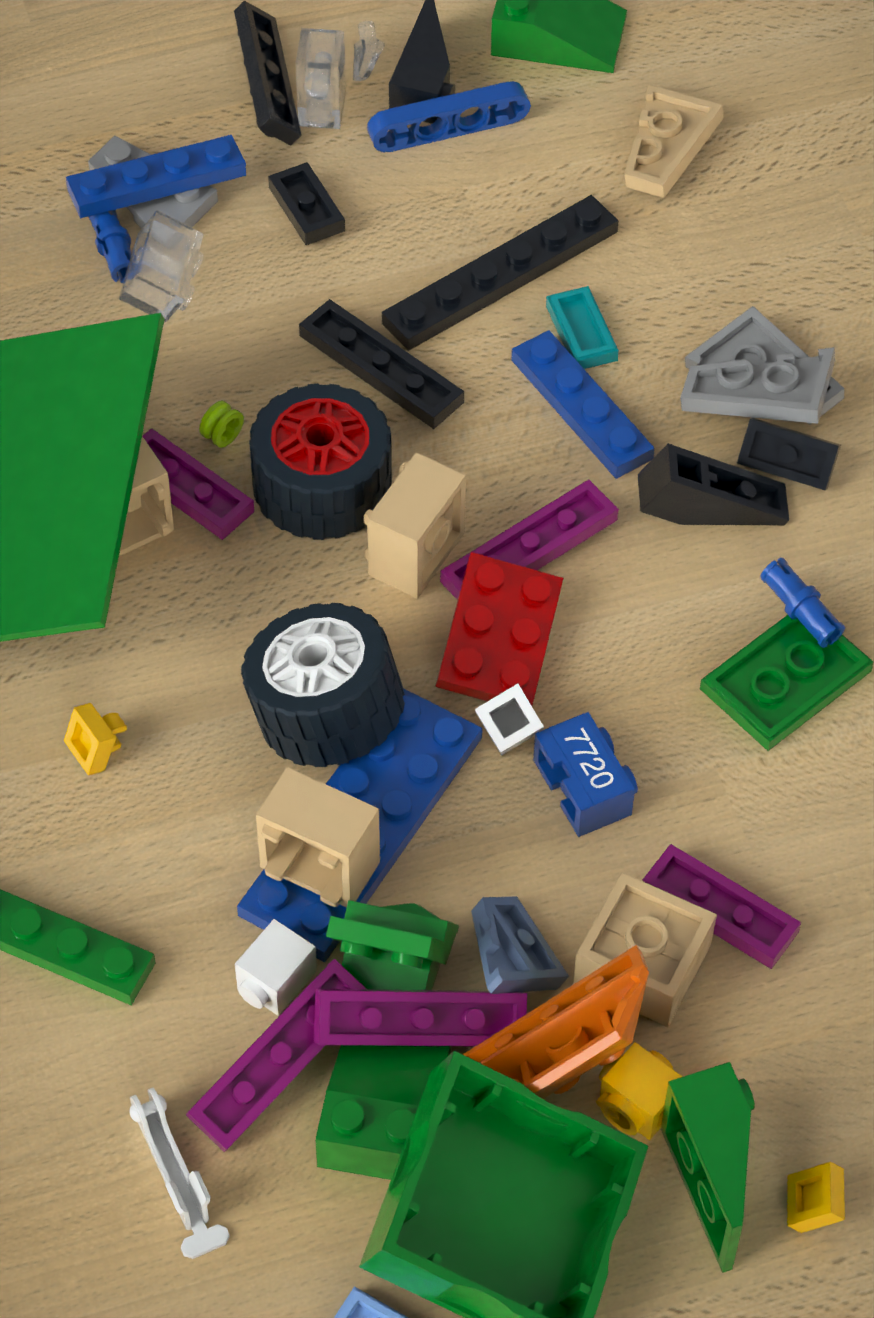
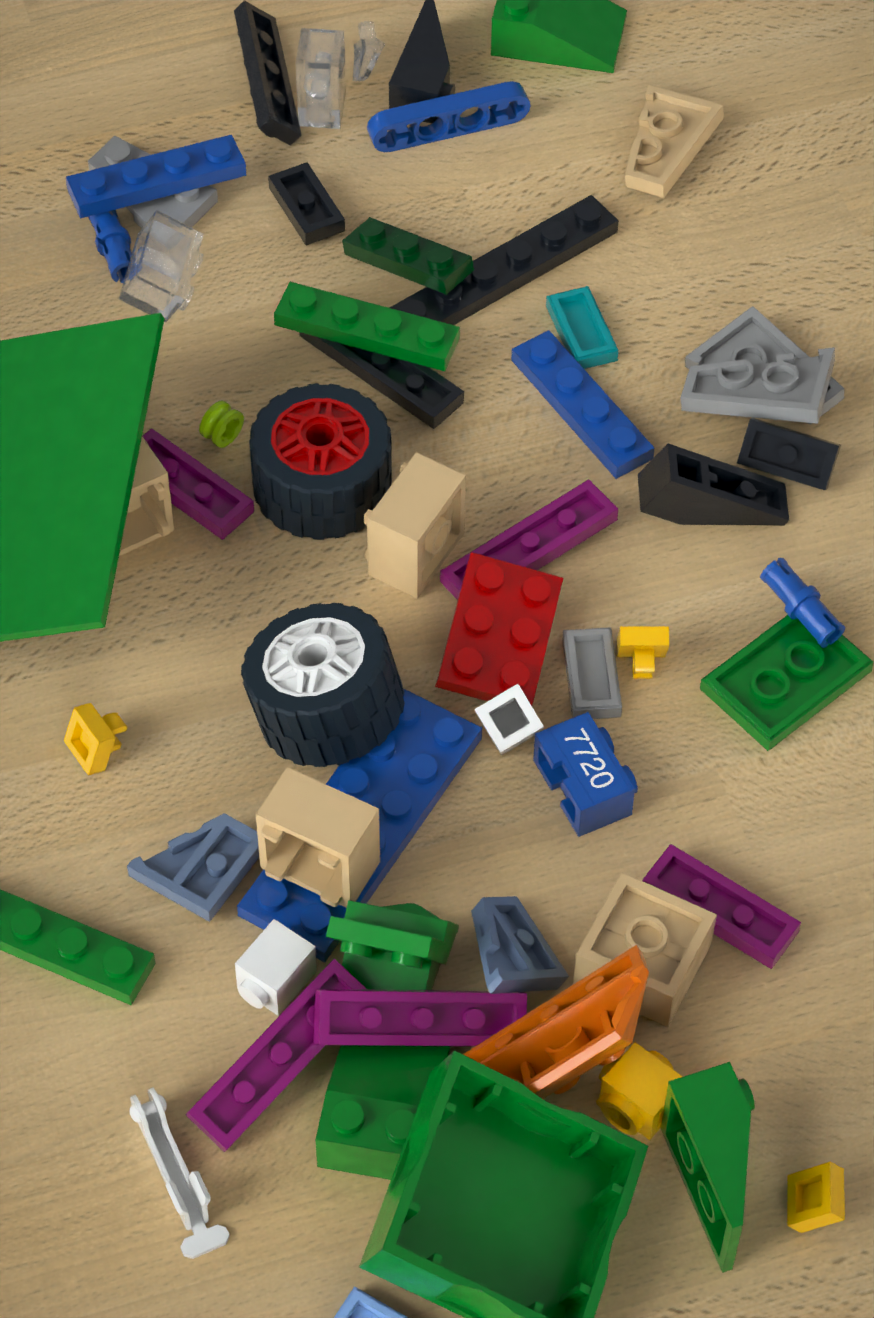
none -> sand blue wing [127,813,259,922]
none -> green plate [274,281,460,371]
none -> dark green plate [342,217,474,295]
none -> light grey tile [562,627,622,719]
none -> yellow tile [617,626,669,679]

